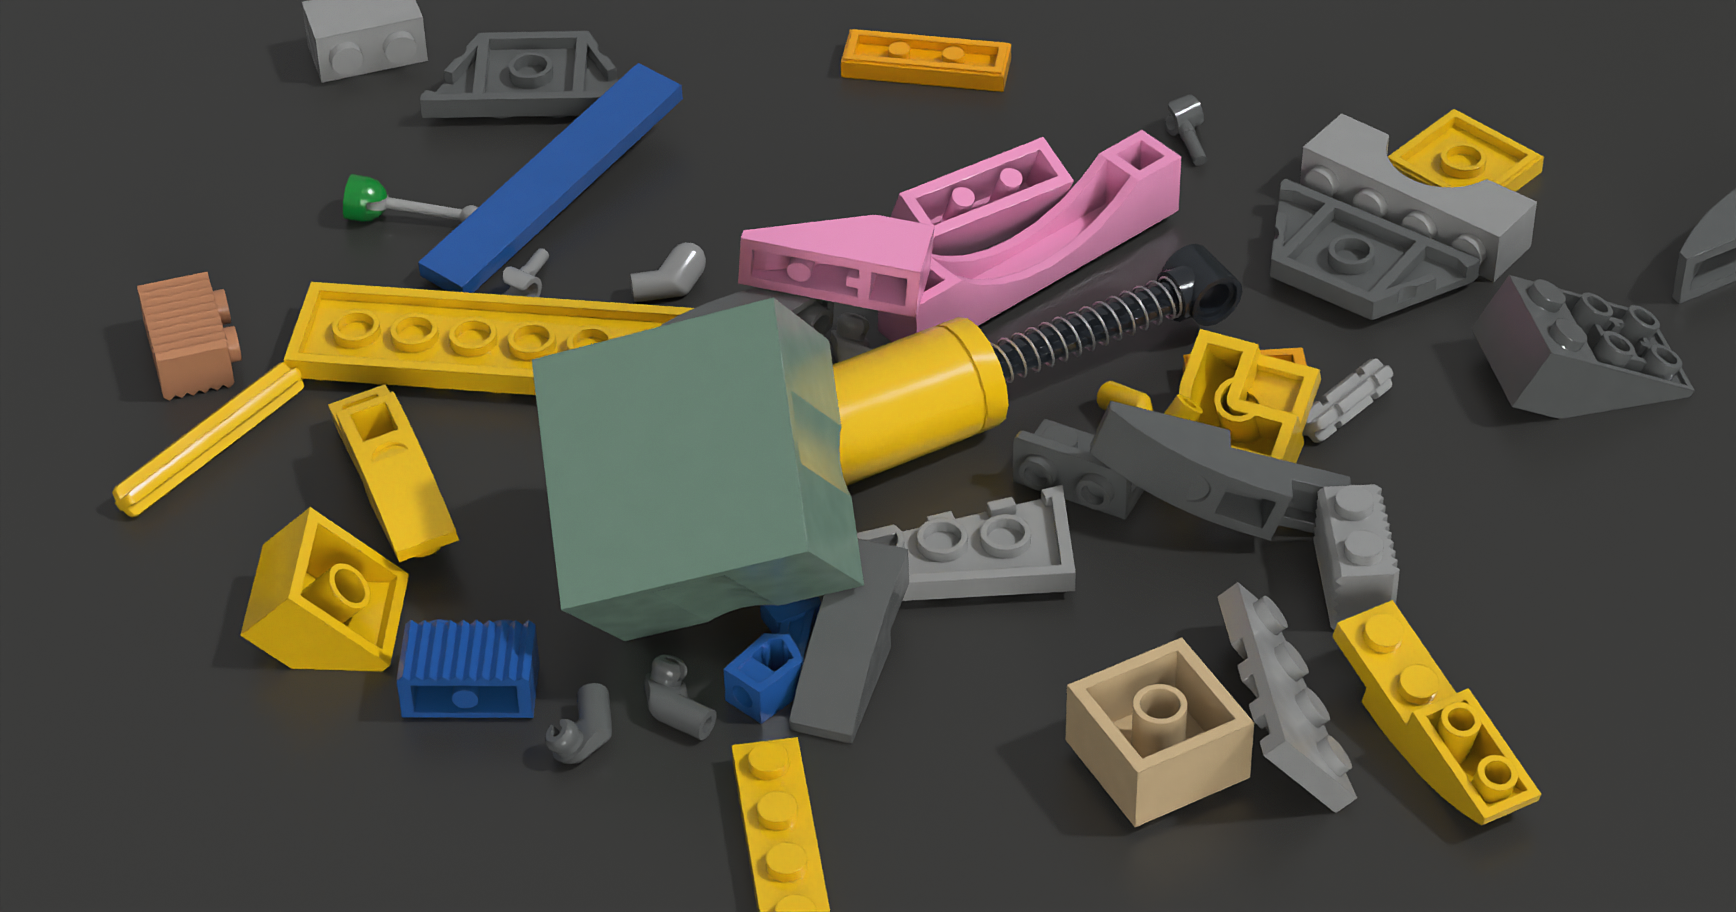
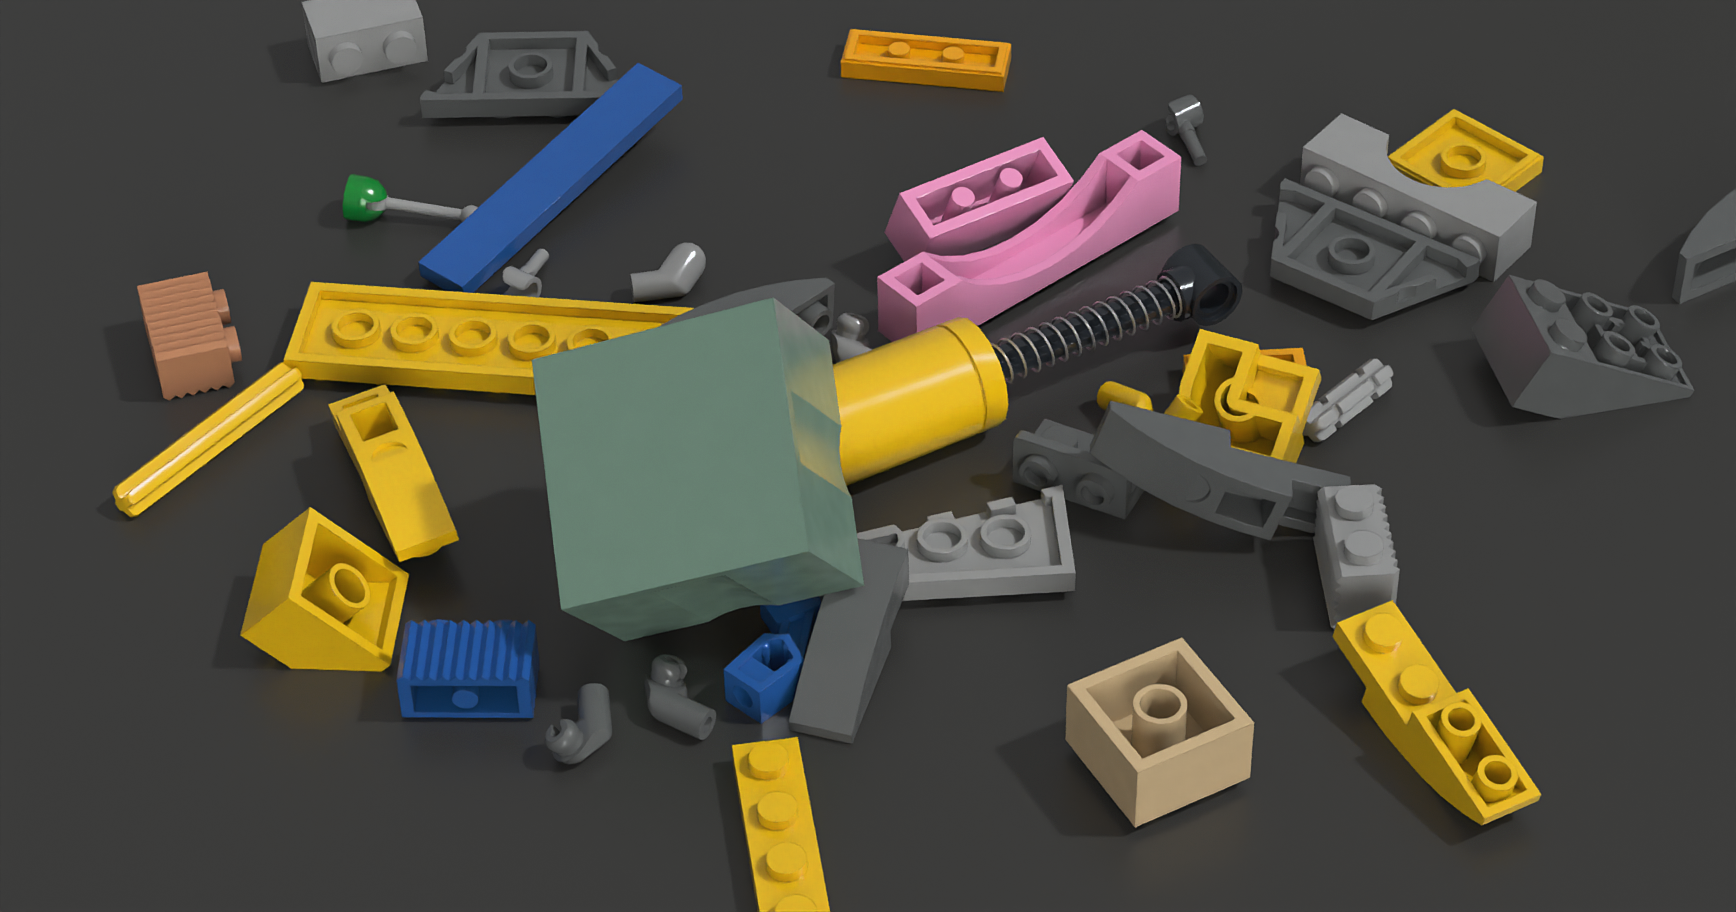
bright pink slope [738,215,935,318] -> none
light grey wing [1217,582,1357,813] -> none

